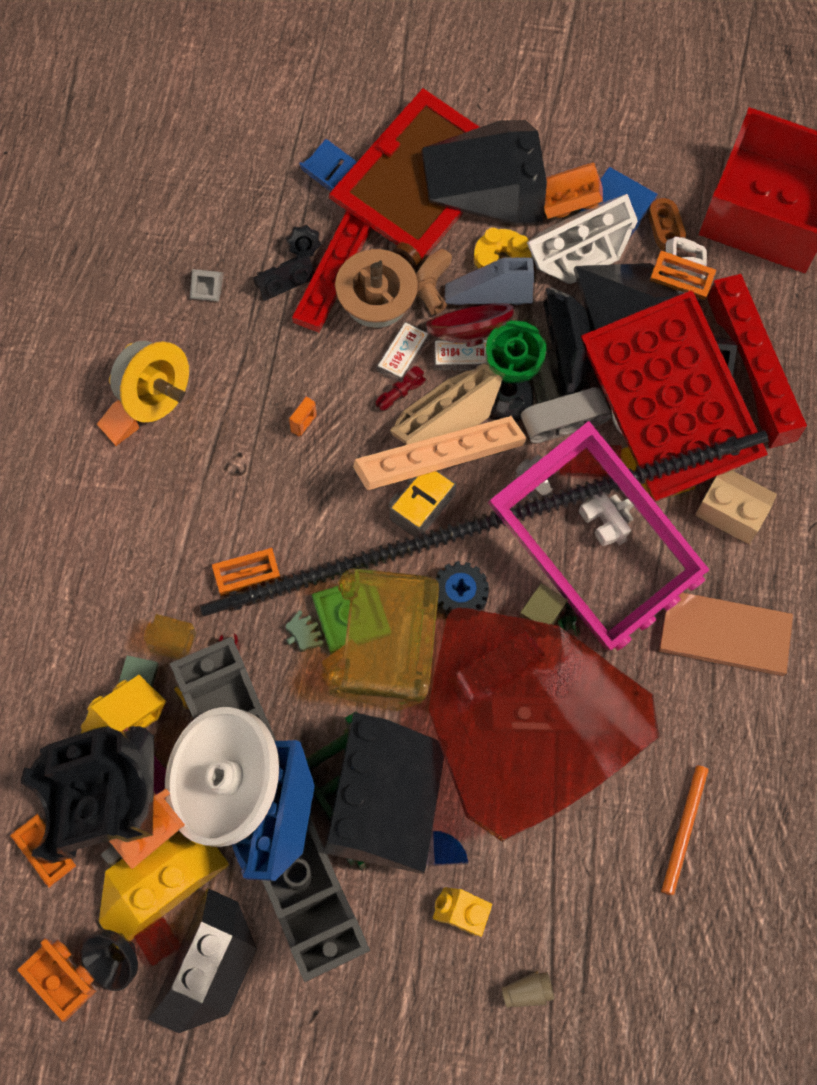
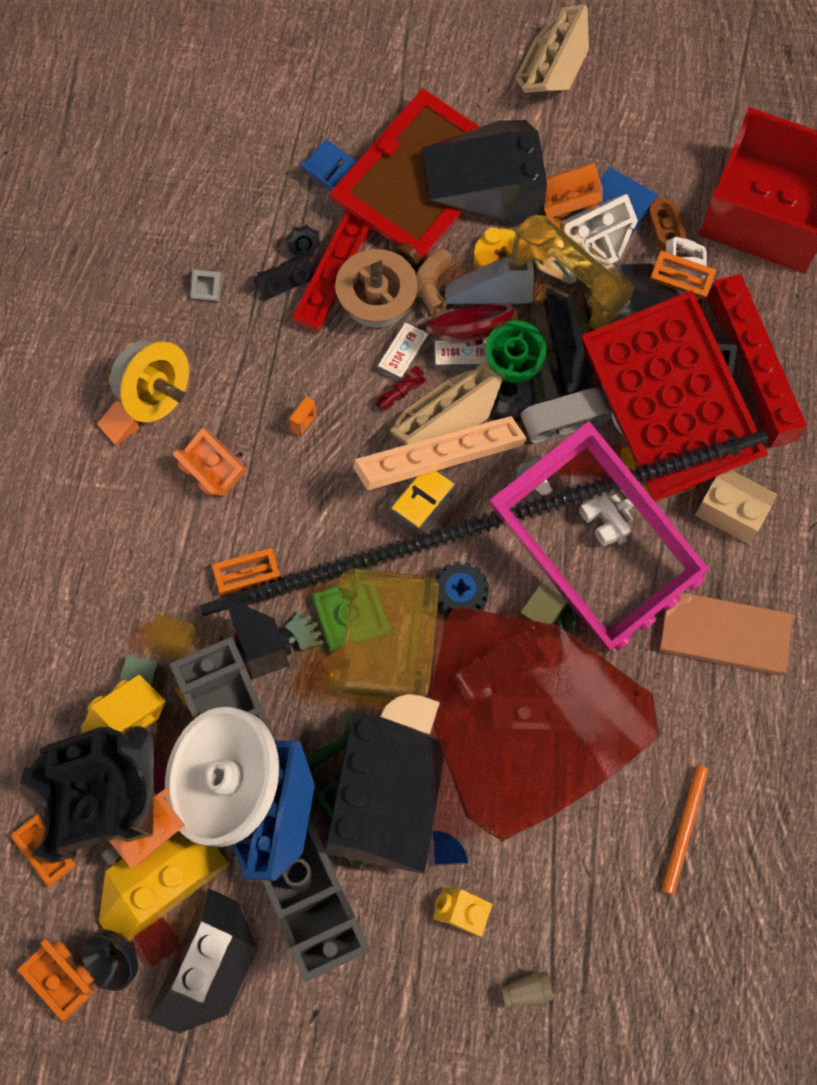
none -> orange bracket [172,428,248,496]
none -> black slope [226,600,292,679]
none -> tan brick [380,694,440,735]
none -> clear yellow windscreen [511,215,634,330]
none -> tan wedge [515,5,589,93]

